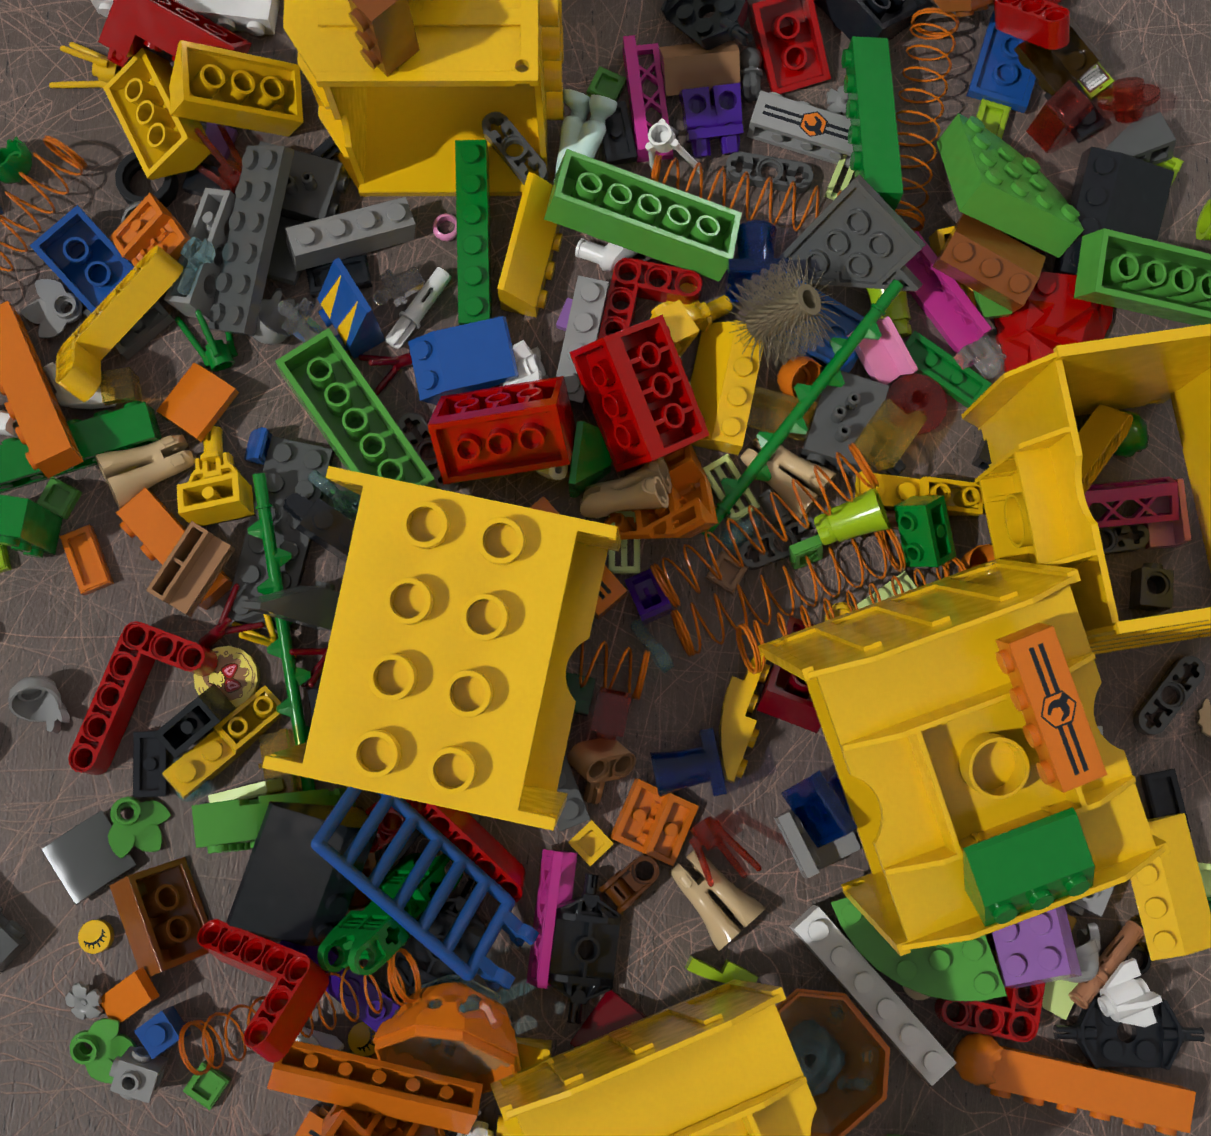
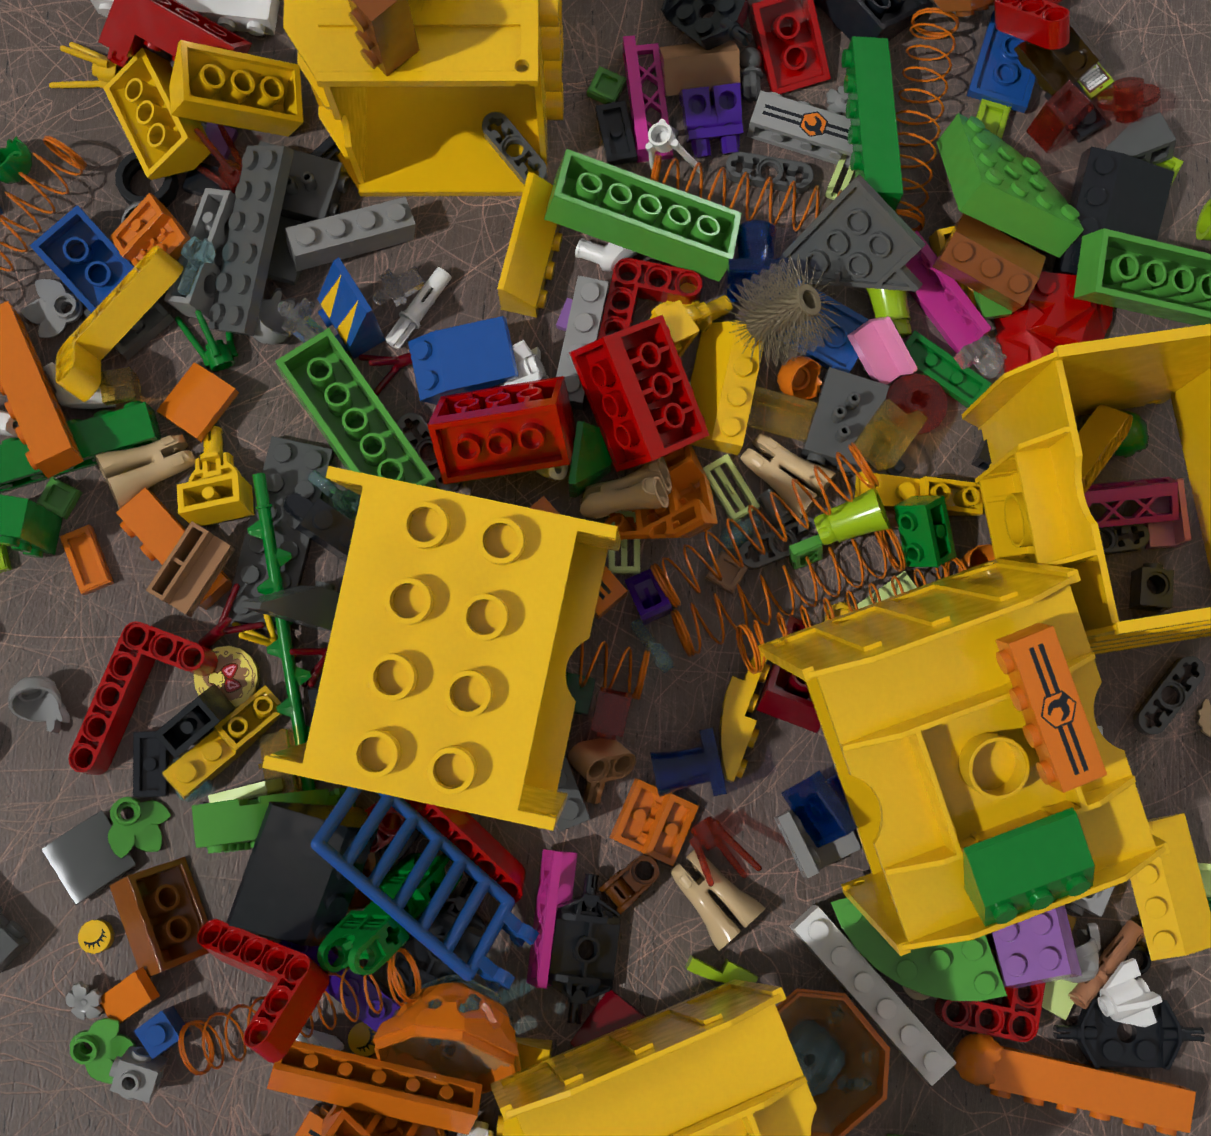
bright green tile [183,1061,232,1110] -> none
blue slope [244,427,273,465] -> none
black tile [306,254,373,298] -> none
bright pink piece [432,213,457,241] -> none
green brick [455,140,492,325] -> none
light aqua piece [554,89,617,180] -> none
yellow tile [568,820,614,866] -> none
green plant [701,279,904,538] -> none
black tile [1140,768,1191,833] -> none

